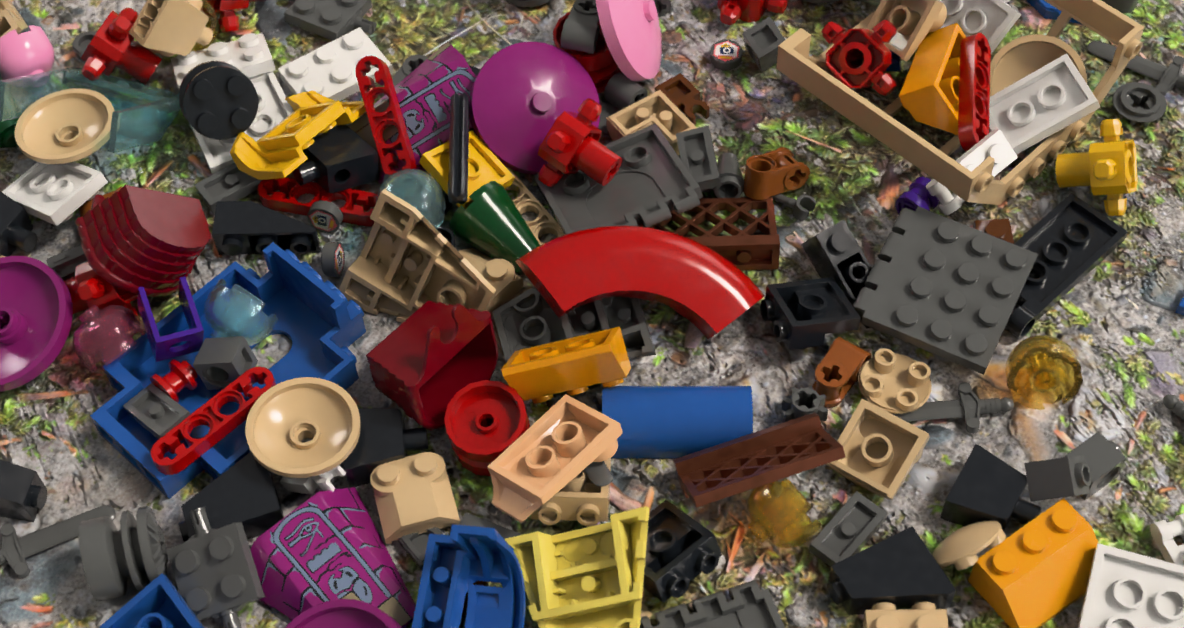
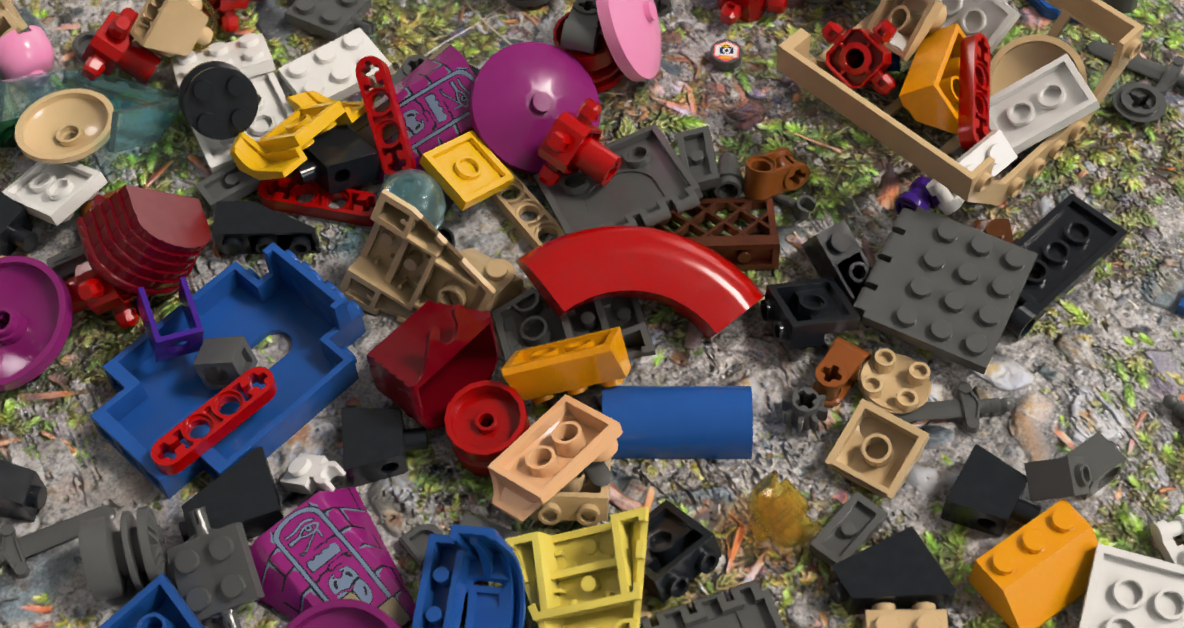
clear pink cylinder [72,305,146,373] -> none
dark grey plate [123,383,191,440] -> none
red wheel [150,359,198,403] -> none
clear light blue cylinder [203,279,278,346] -> none
tan dish [245,377,361,478] -> none
tile [307,201,343,233] -> none
dark grey tile [321,242,345,277] -> none
tan slope [370,452,460,544] -> none
black axle [448,93,469,205] -> none
dark green cone [449,181,540,275] -> none
dark grey panel [598,73,647,135] -> none
tan brick [606,90,697,155] -> none
reddish brown plate [655,73,710,125] -> none
copper fence [673,412,846,508] -> none
dark grey brick [742,16,786,72] -> none
tan dish [932,521,1006,570] -> none
clear yellow cylinder [1005,335,1083,410] -> none
yellow piece [1055,118,1138,216] -> none

